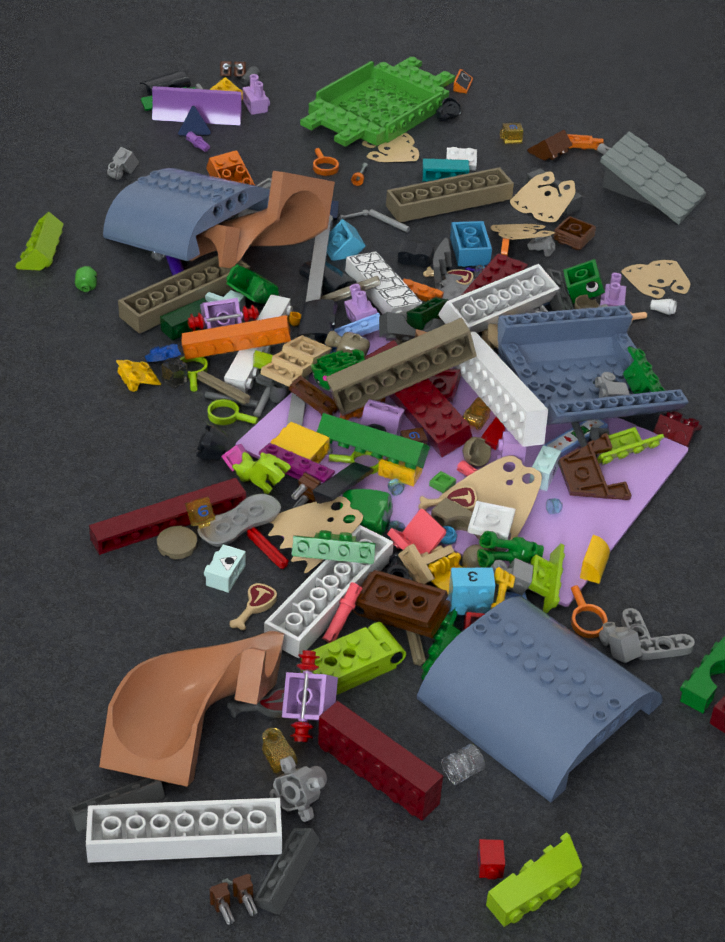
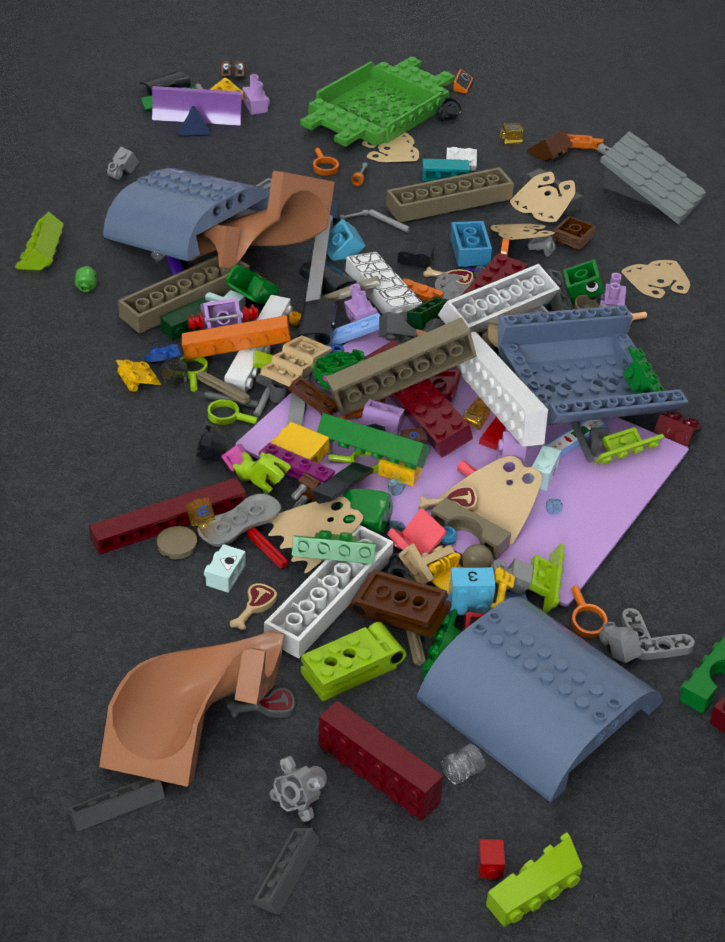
white brick [86,798,282,863] -> none
medium lavender axle [186,132,210,152] -> none
orange slope [206,150,255,186] -> none
reddish brown piece [209,874,257,925] -> none
dark grey cone [240,66,261,85] -> none
clear yellow piece [262,728,298,774] -> none
lavender brick [282,650,338,742] -> none
coral pin [322,582,363,643] -> none
dark tan piece [325,331,370,356] -> none
bright green tile [429,471,456,493] -> none
dark grey slope [433,238,452,282] -> none
dark tan hair [462,437,491,467] -> none
white plate [468,501,516,540] -> none
green piece [477,531,544,568] -> none
reddish brown wing [558,433,632,500] -> none
yellow brick [580,535,610,584] -> none
light grey brick [595,372,630,398] -> none
white cone [651,299,677,315] -> none

